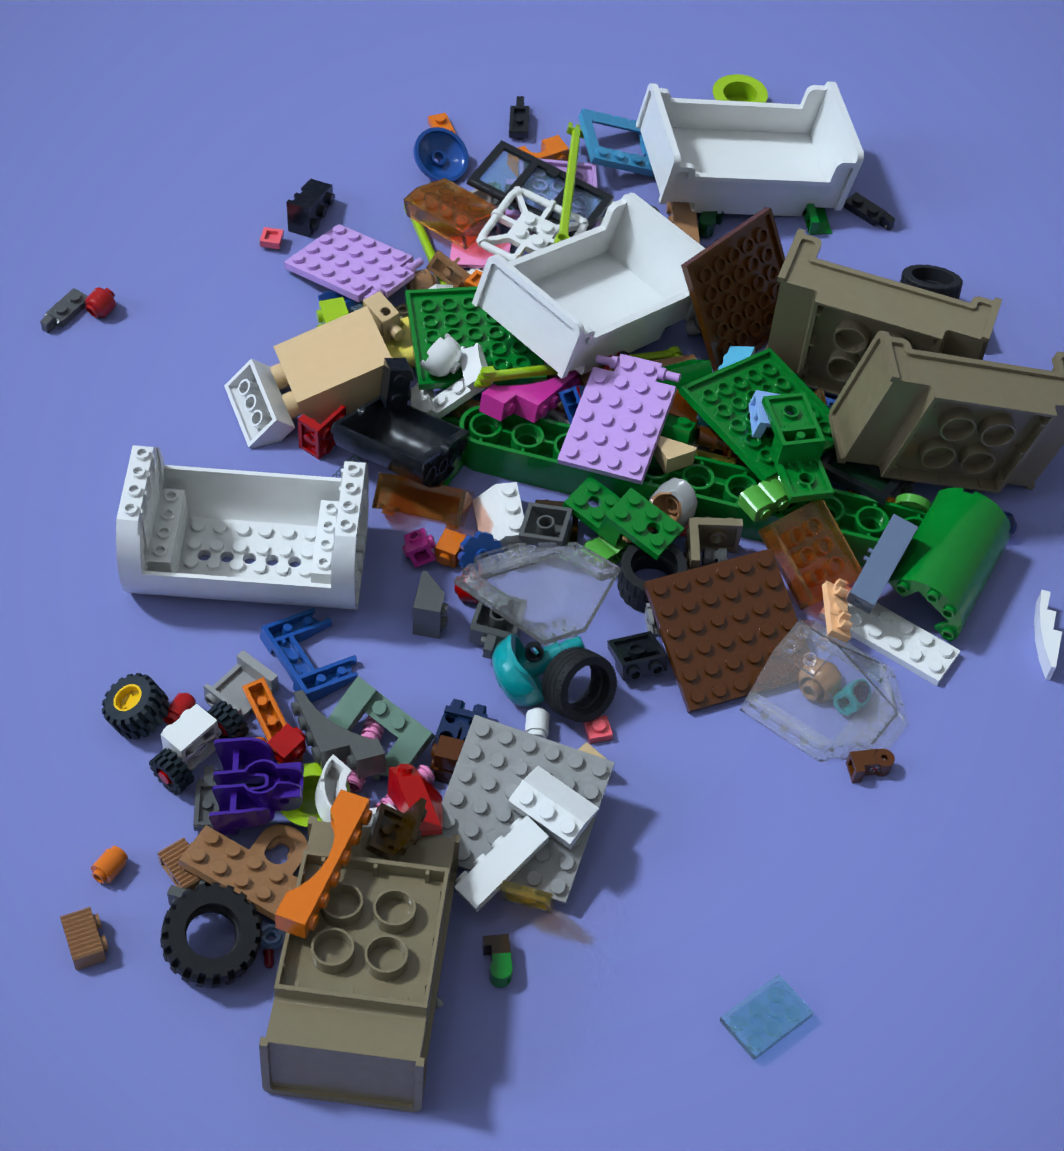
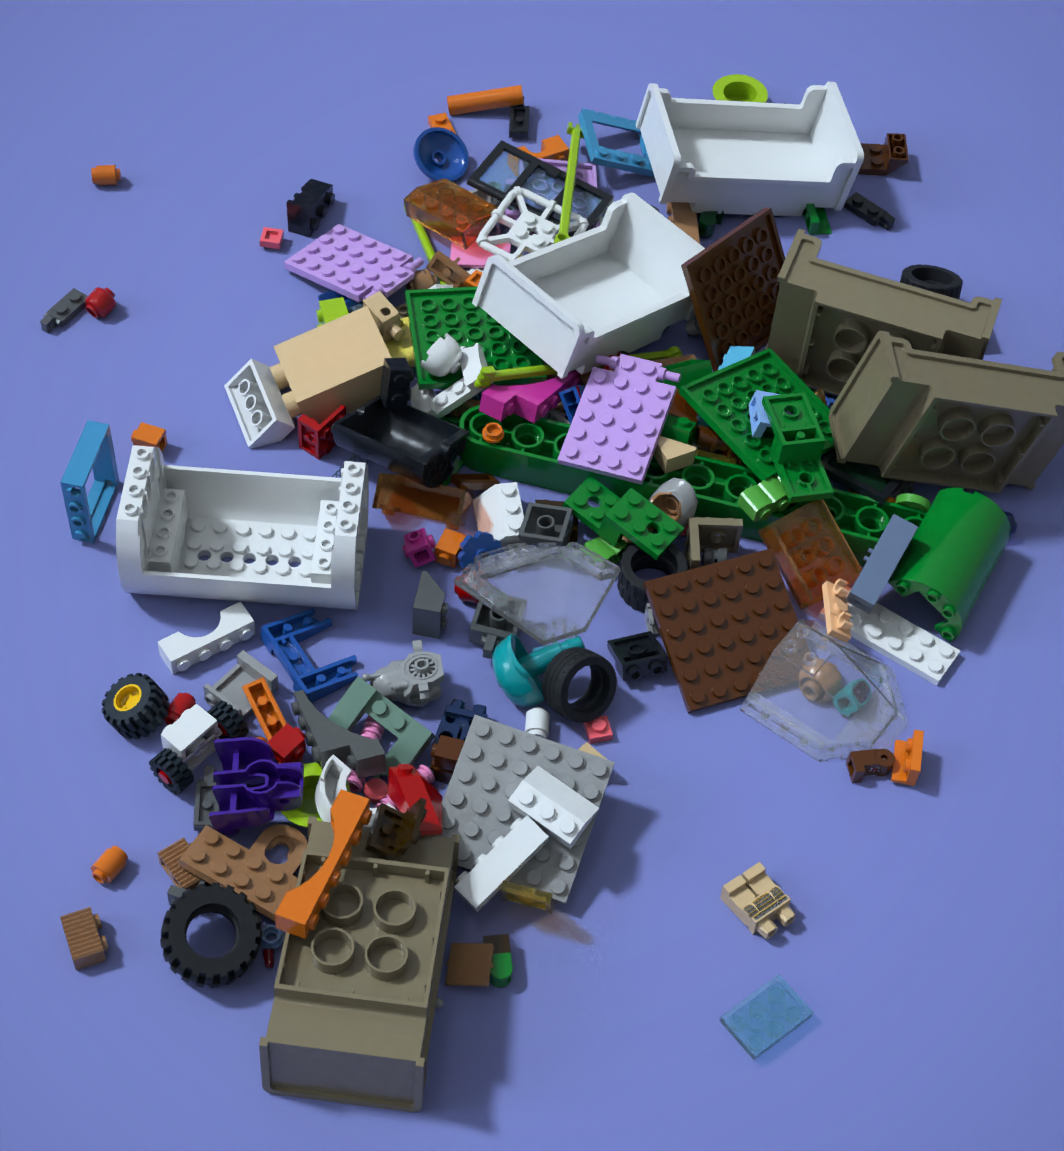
black hinge [525,641,544,662] -> none
white slope [1034,590,1062,680] -> none
none -> dark azure window [60,420,119,543]
none -> orange brick [91,165,121,185]
none -> orange brick [131,422,167,452]
none -> white arch [158,601,256,674]
none -> light grey helmet [362,640,444,708]
none -> coral tile [364,778,388,804]
none -> medium nougat piece [445,943,494,987]
none -> orange brick [447,85,524,115]
none -> reddish brown tile [450,473,500,490]
none -> orange plate [482,422,504,443]
none -> tan hips [720,862,796,939]
none -> reddish brown slope [858,133,909,176]
none -> orange bracket [891,730,924,786]

